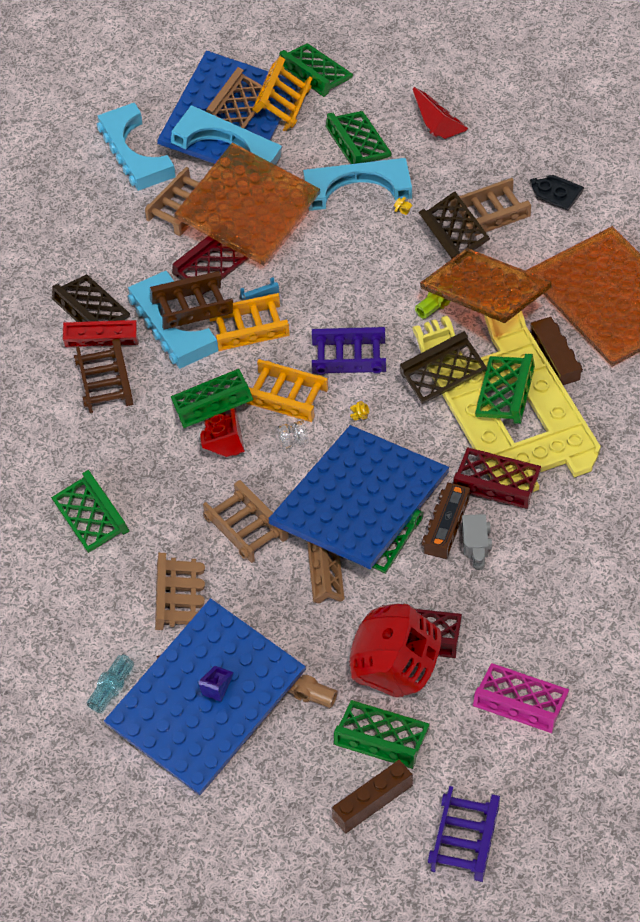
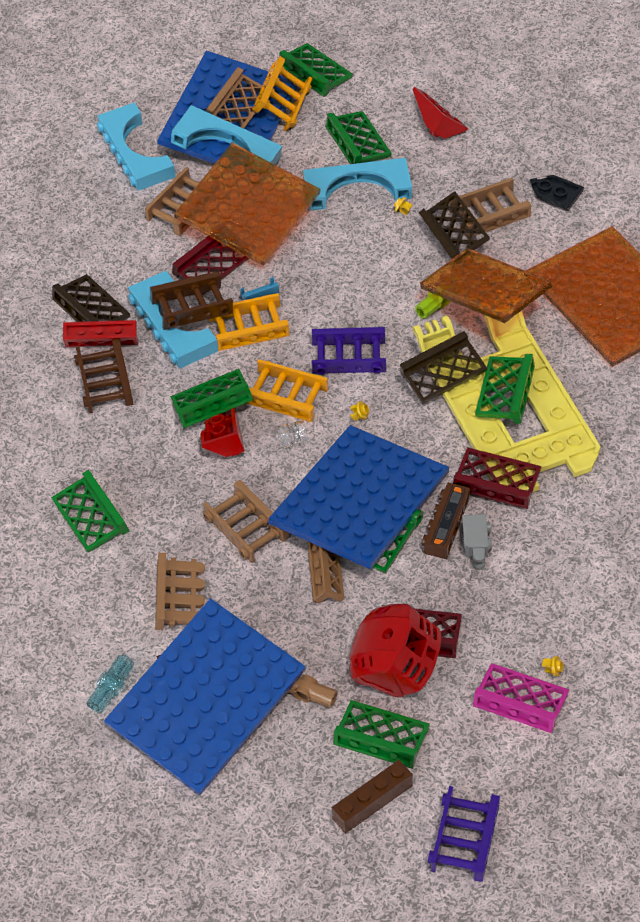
dark purple slope [199,666,234,702] -> none
reddish brown brick [530,316,583,385] -> none
none -> yellow plate [542,656,564,676]

